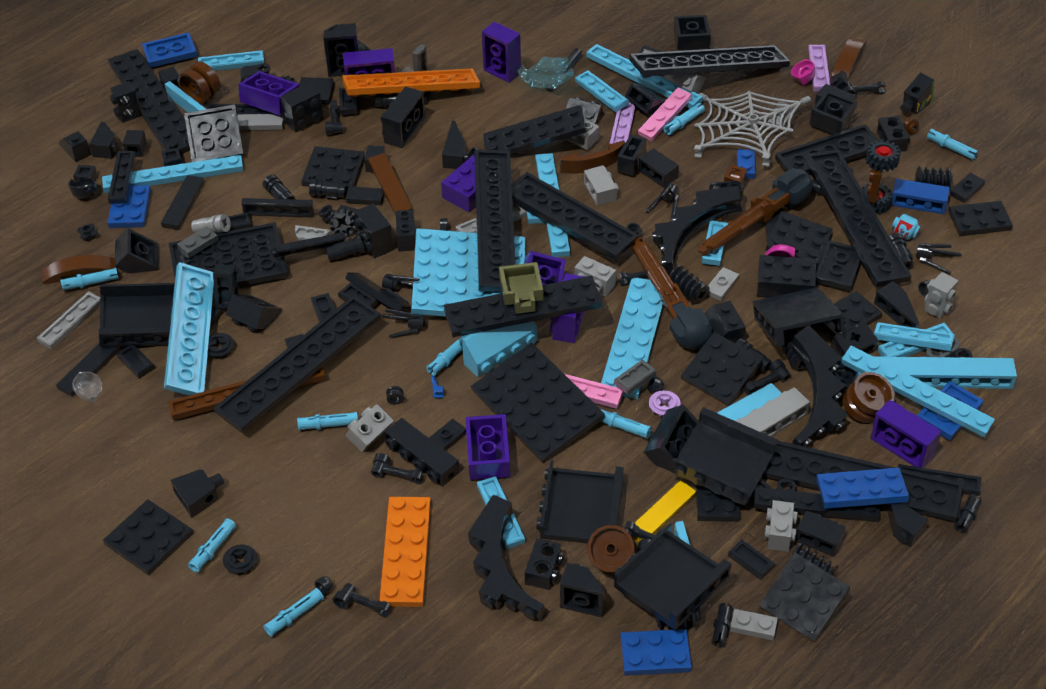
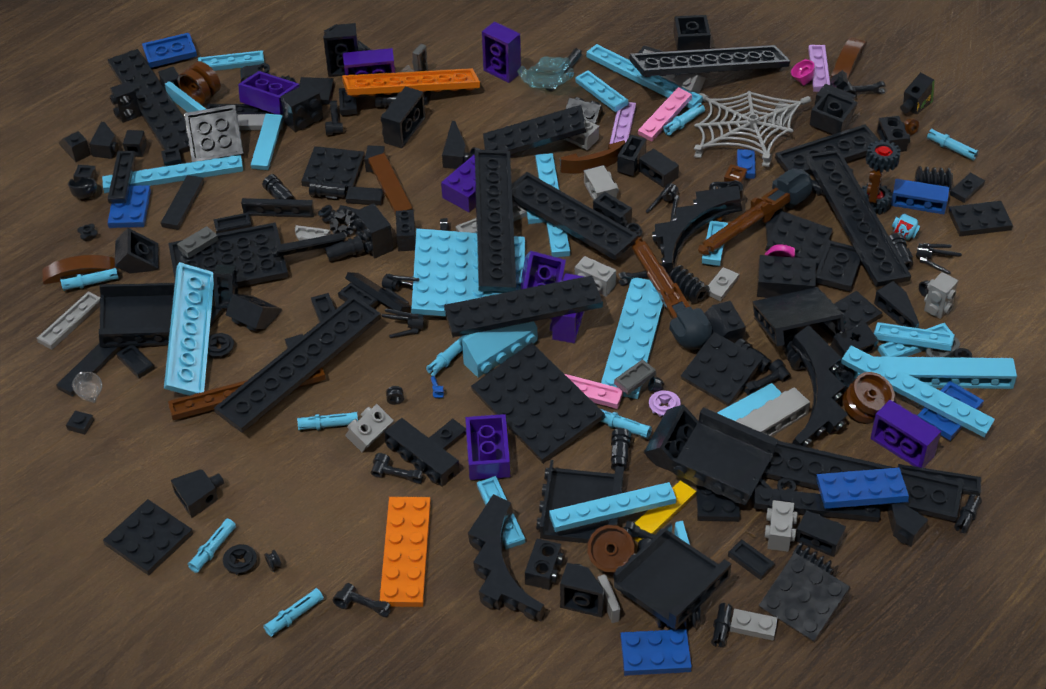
light grey axle [191,214,230,233] -> none
black hinge [314,576,333,596] -> none
olive piece [499,262,543,314] -> none
black brick [625,83,665,115] -> none
none -> black plate [66,410,94,435]
none -> medium azure tile [251,114,283,170]
none -> black bush [264,550,282,571]
none -> medium azure plate [549,482,676,532]
none -> black brick [593,192,632,228]
none -> light grey tile [598,575,620,623]
none -> black axle [611,428,632,471]

